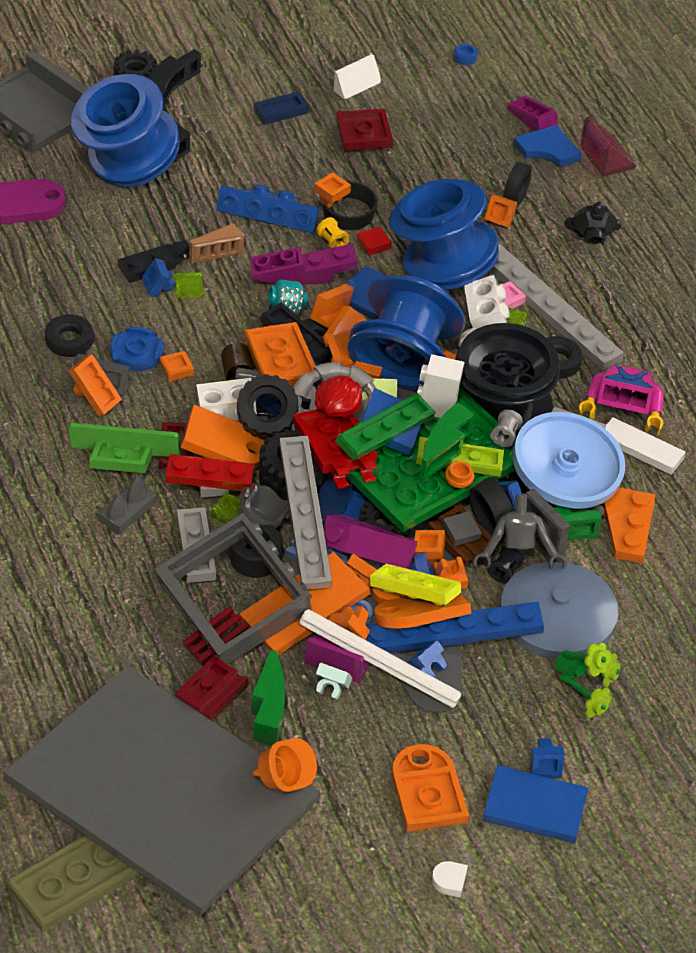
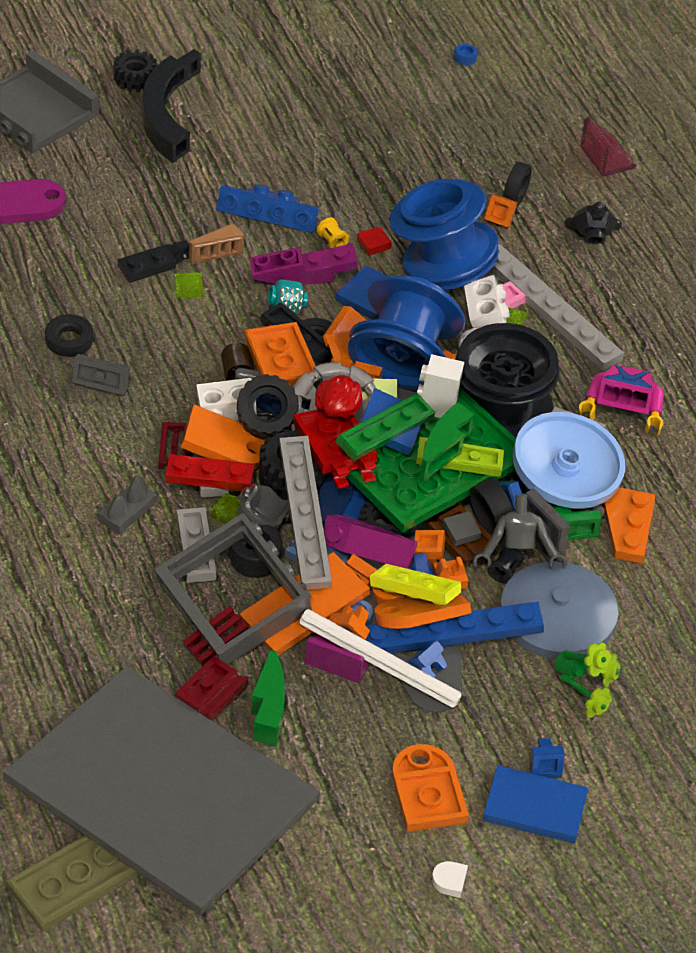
orange tile [68,354,122,416] -> none
bright green bracket [68,423,181,473] -> none
blue wheel [70,74,180,187] -> none
blue tile [110,327,163,371] -> none
blue tile [142,258,176,297] -> none
orange tile [159,351,194,382] -> none
orange piece [252,738,317,792] -> none
dark blue tile [254,92,309,125] -> none
orange panel [310,284,365,328] -> none
orange tile [314,172,351,208] -> none
light aqua tile [316,663,353,700] -> none
black tyre [322,181,378,230] -> none
white slope [334,54,381,99] -> none
dark red plate [336,108,393,151] -> none
orange plate [445,461,474,488] -> none
light grey bush [490,410,523,447] -> none
magenta slope [507,95,558,131] -> none
blue tile [514,125,582,167] -> none
black tyre [547,336,583,378] -> none
white tile [606,417,686,475] -> none

